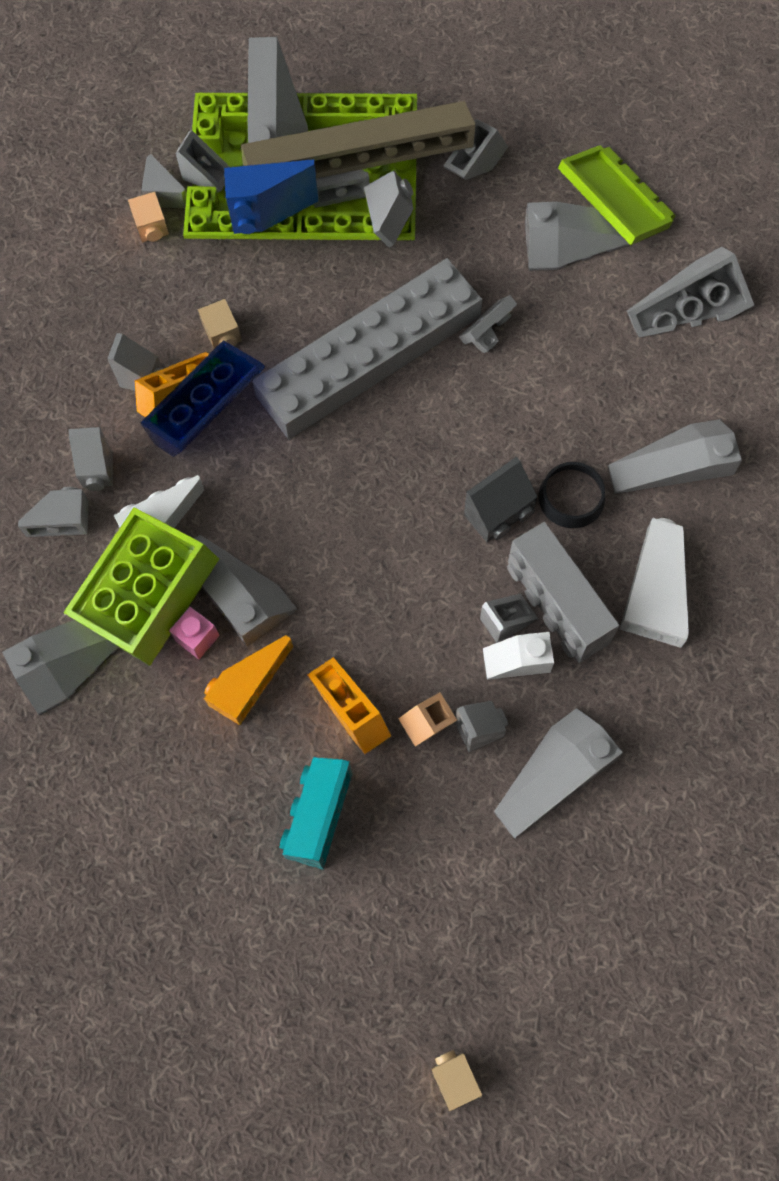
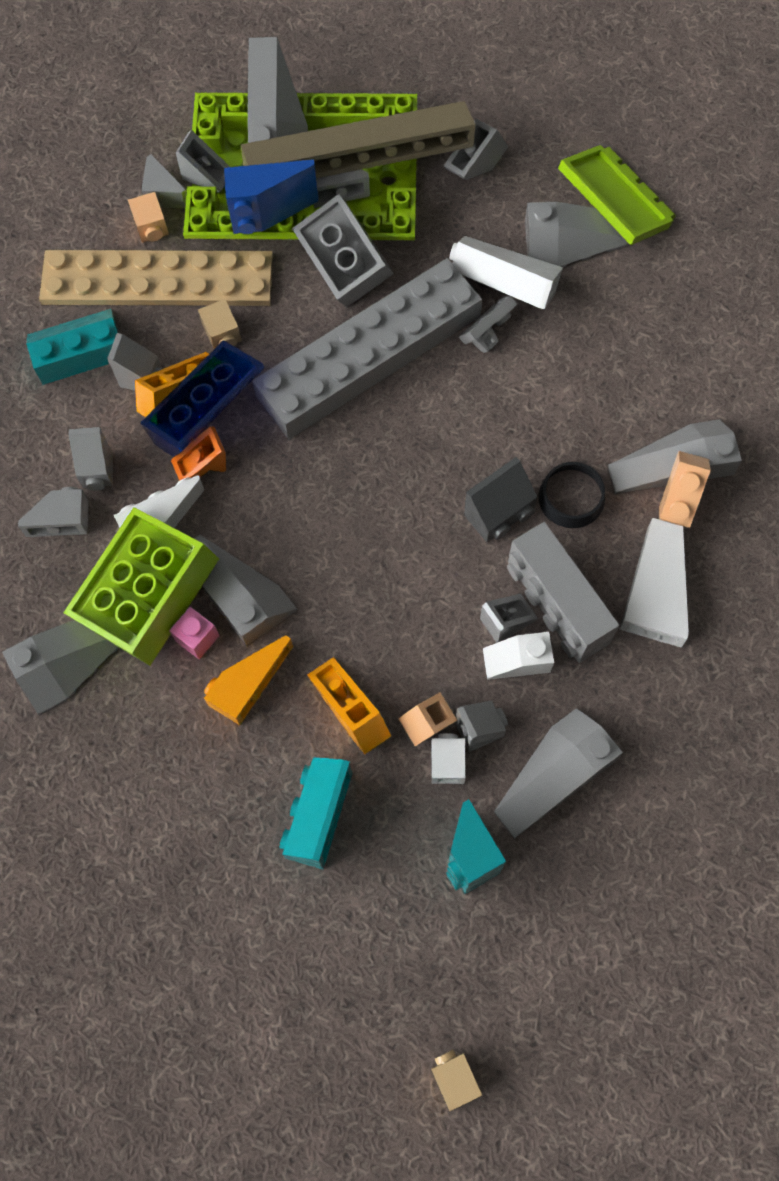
light grey slope [364,170,413,247] -> none
light grey wedge [627,246,754,338] -> none
none -> teal slope [26,309,119,385]
none -> tan plate [39,250,273,306]
none -> orange slope [171,426,226,481]
none -> light grey slope [292,194,394,307]
none -> white brick [431,733,466,784]
none -> teal slope [446,799,506,894]
none -> white slope [449,236,563,309]
none -> light nougat brick [659,451,711,528]

